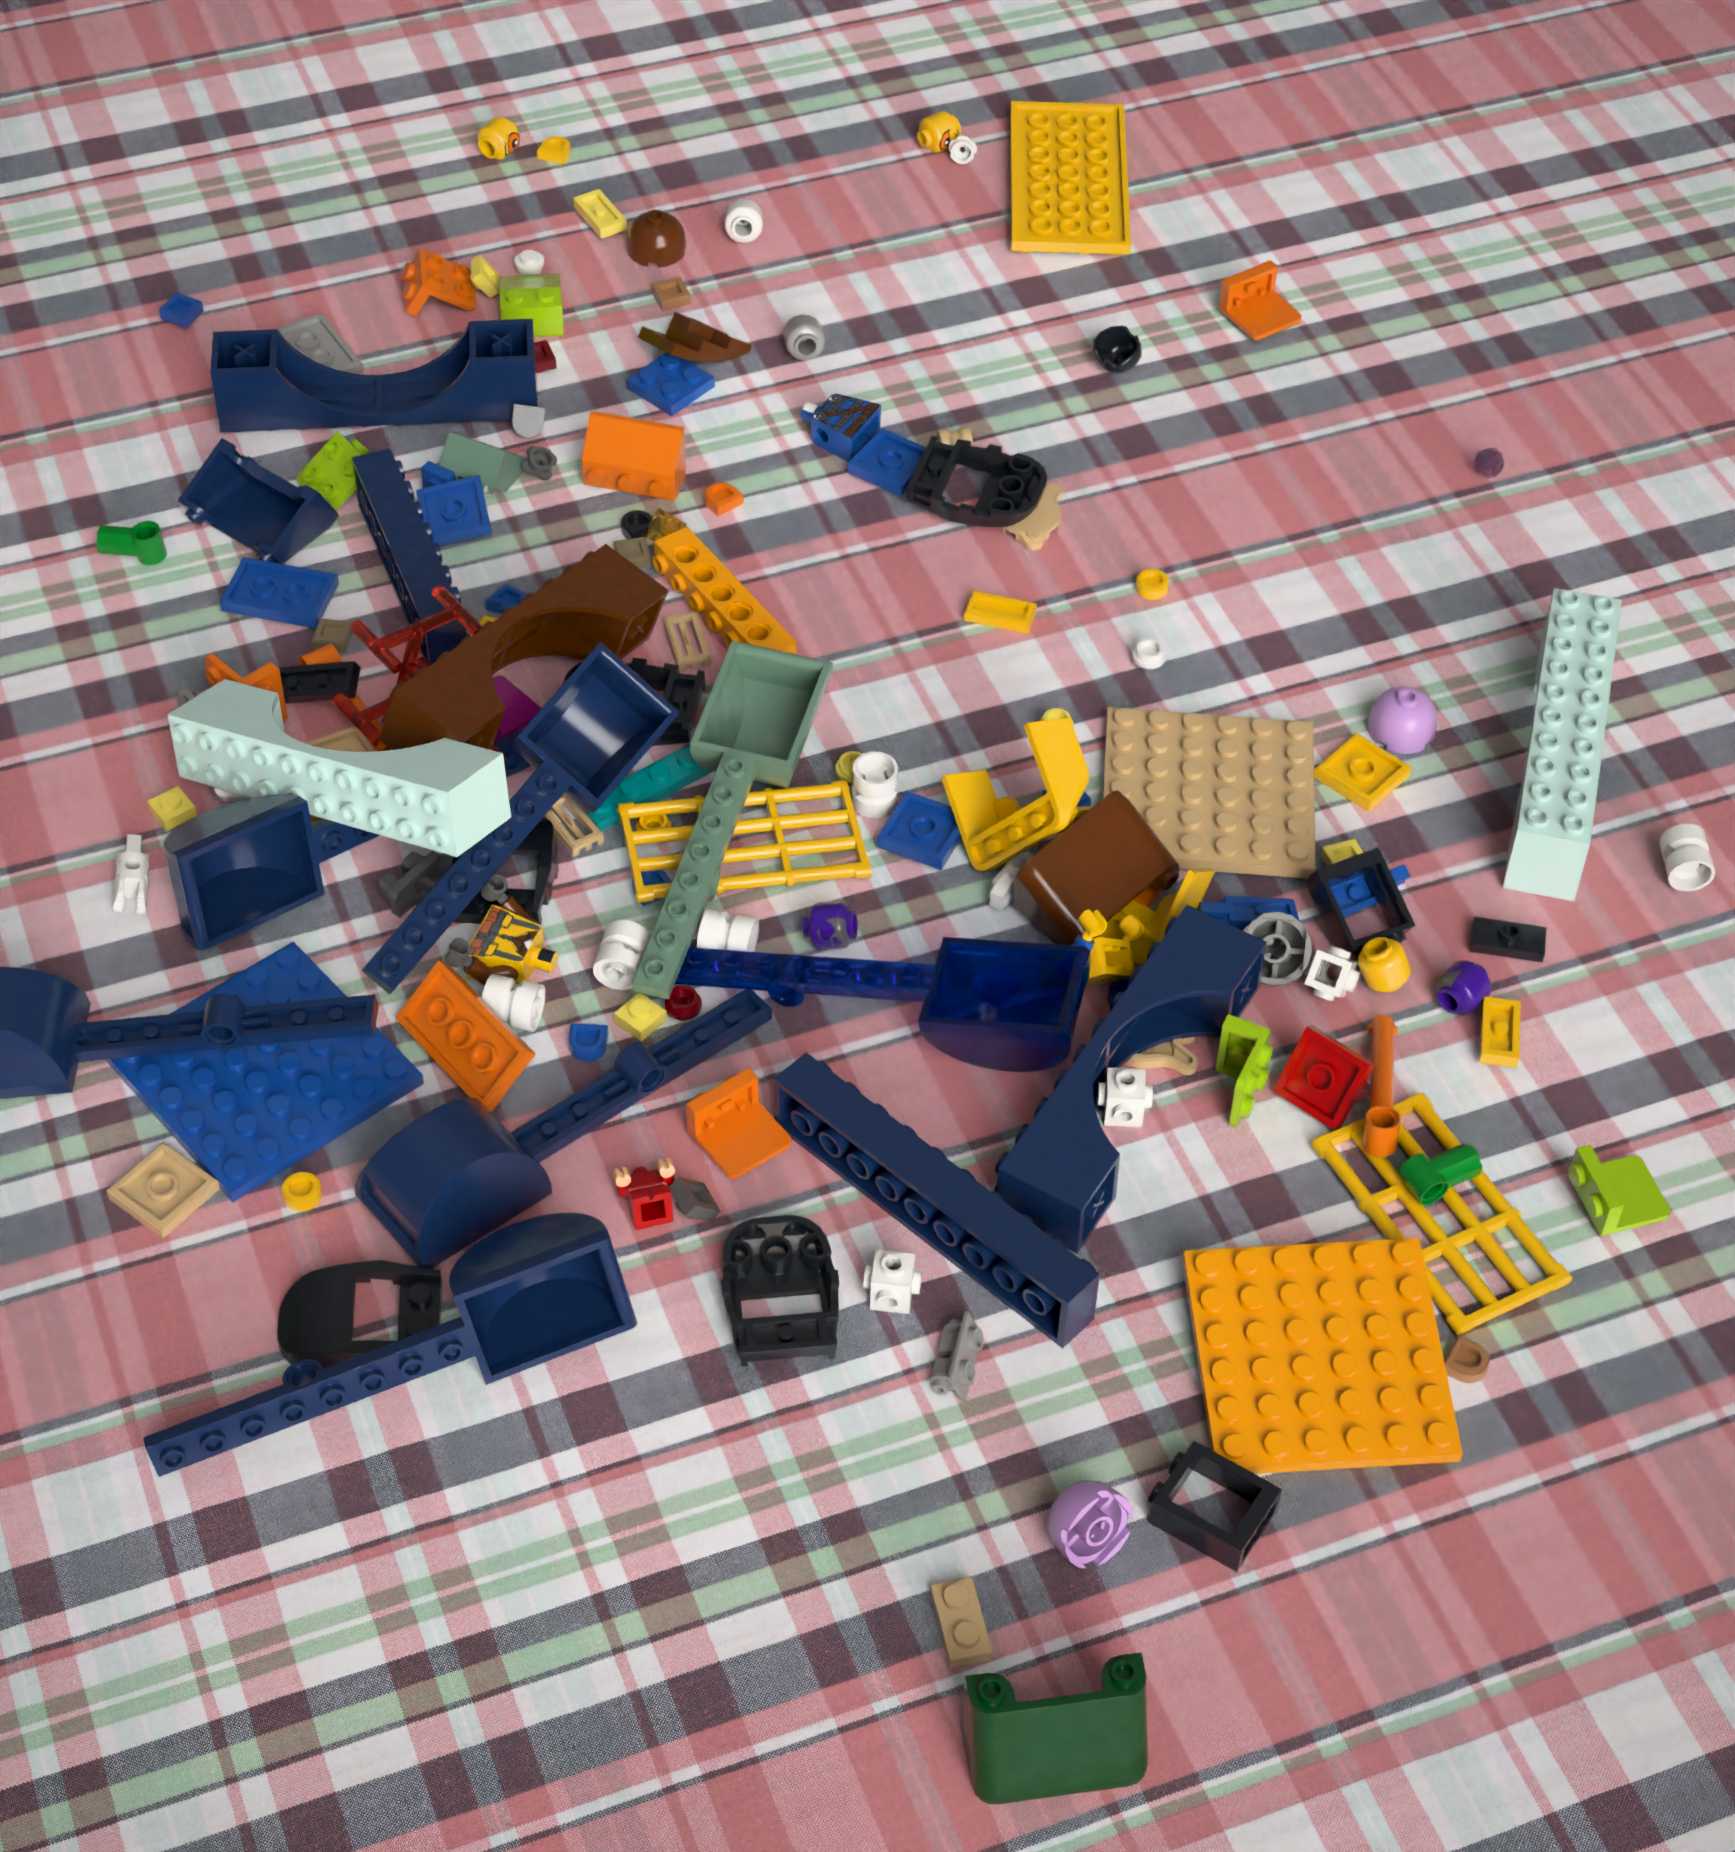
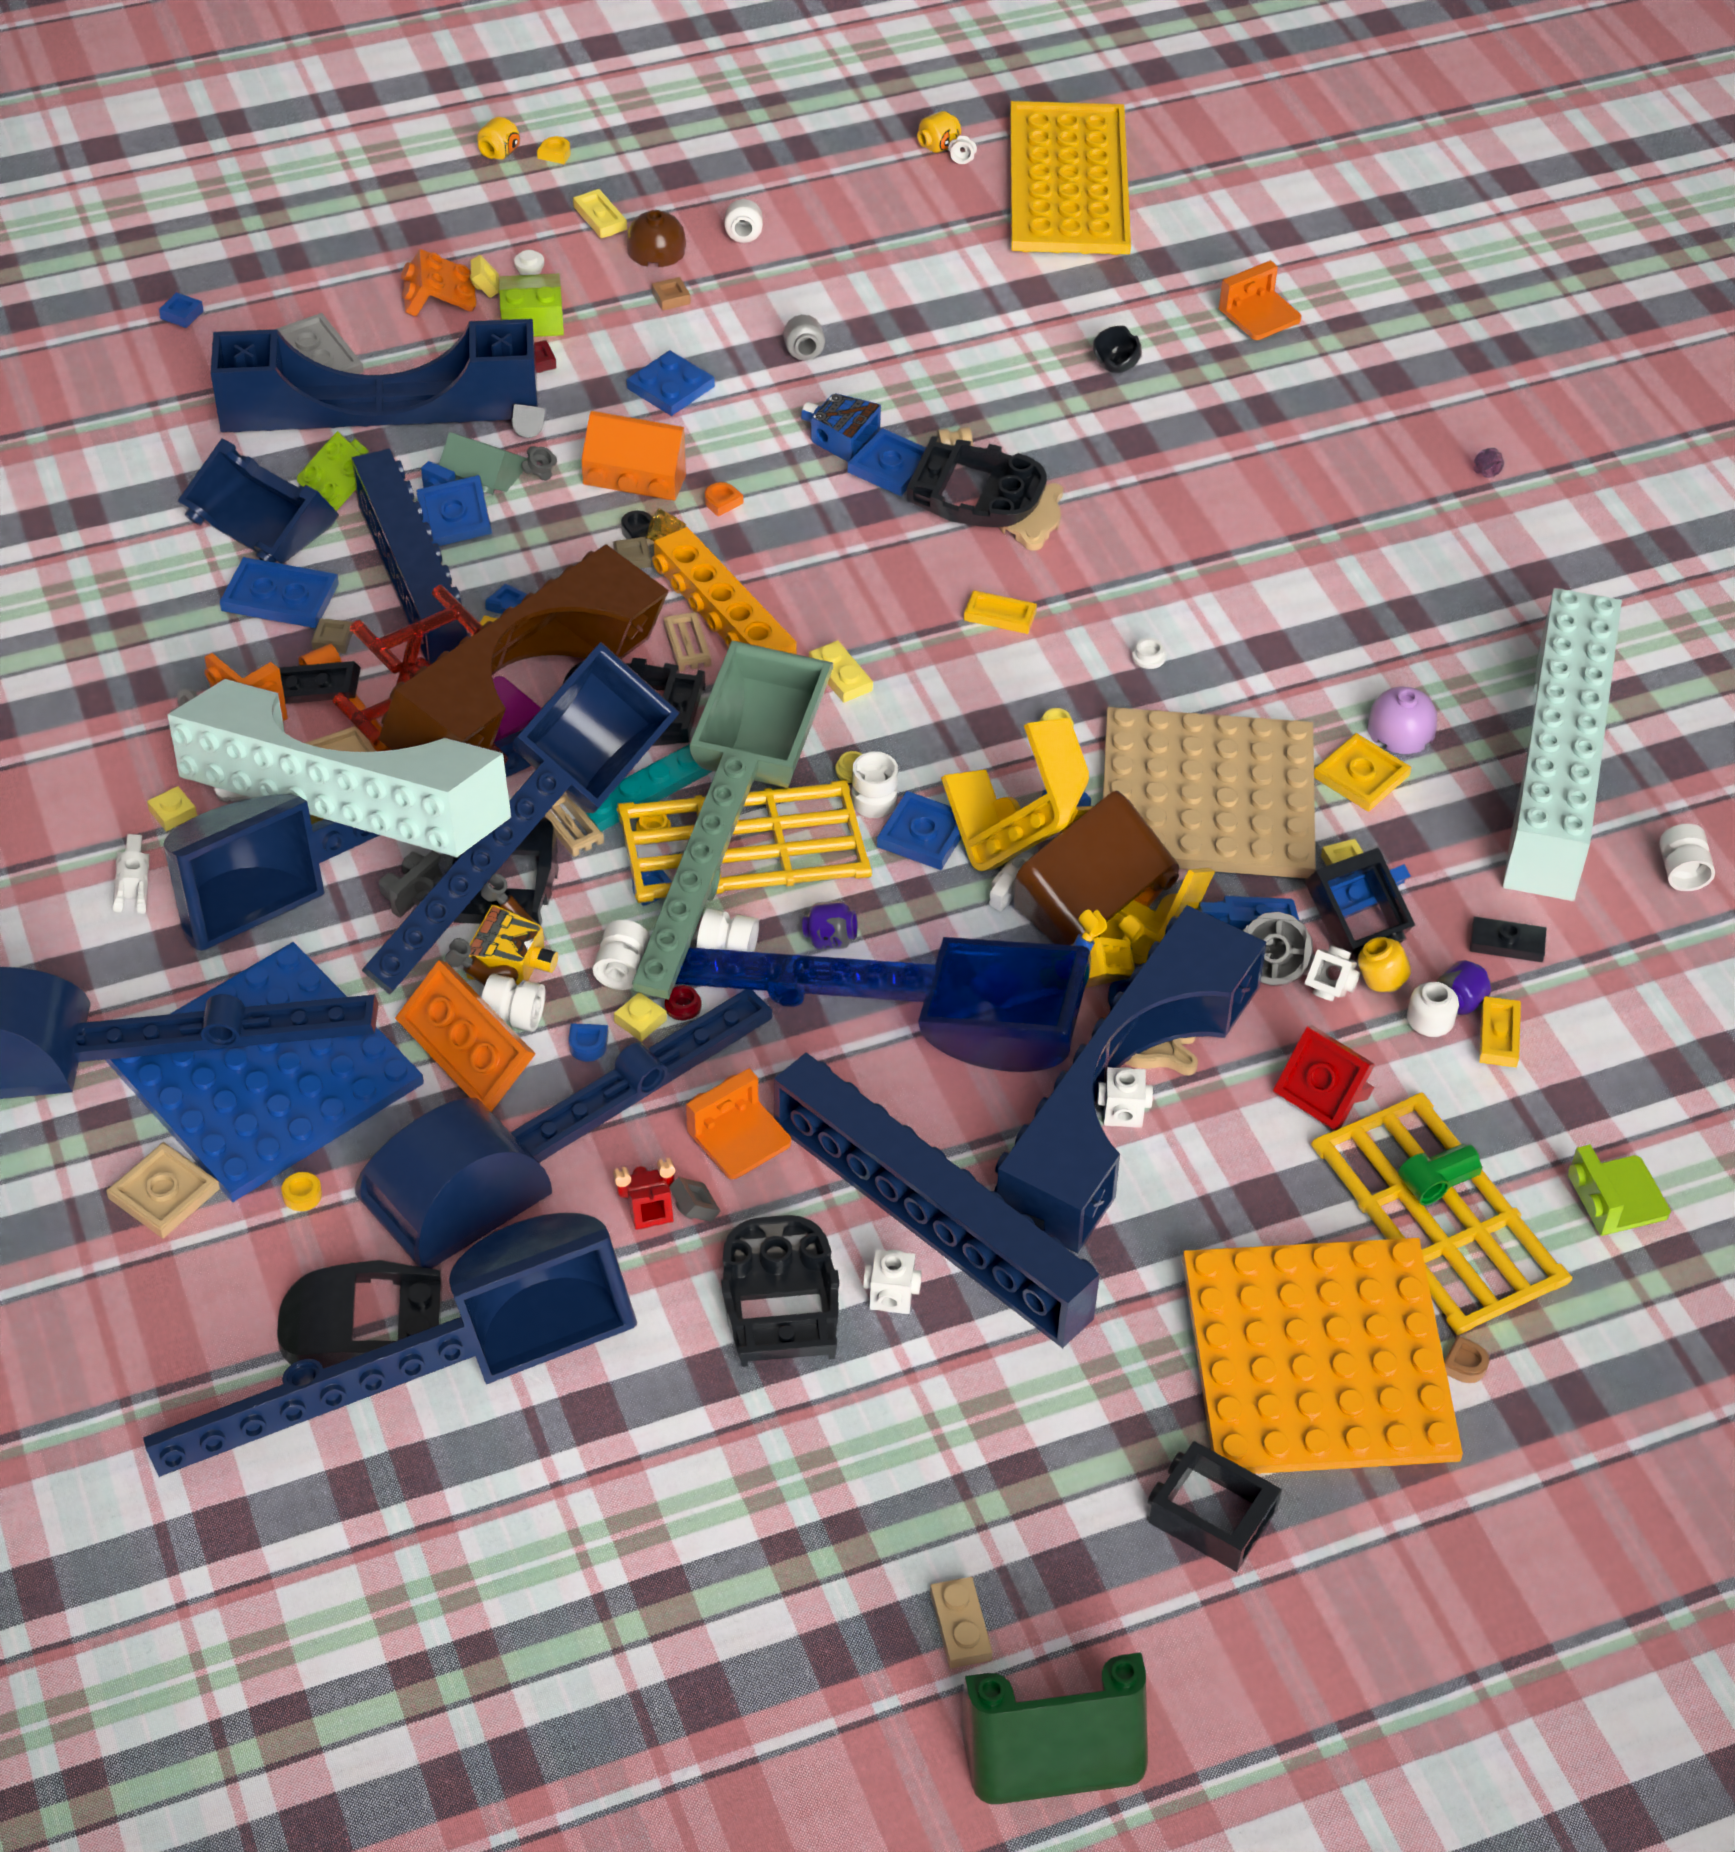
green piece [96,521,167,565] -> none
reddish brown slope [638,312,752,361] -> none
light grey hinge [930,1311,984,1402] -> none
lavender cylinder [1048,1480,1133,1568] -> none
yellow tile [1135,569,1169,600] -> none
lime bracket [1215,1014,1273,1128] -> none
orange piece [1362,1015,1401,1157] -> none
none -> light yellow plate [809,640,873,703]
none -> white head [1407,982,1459,1037]

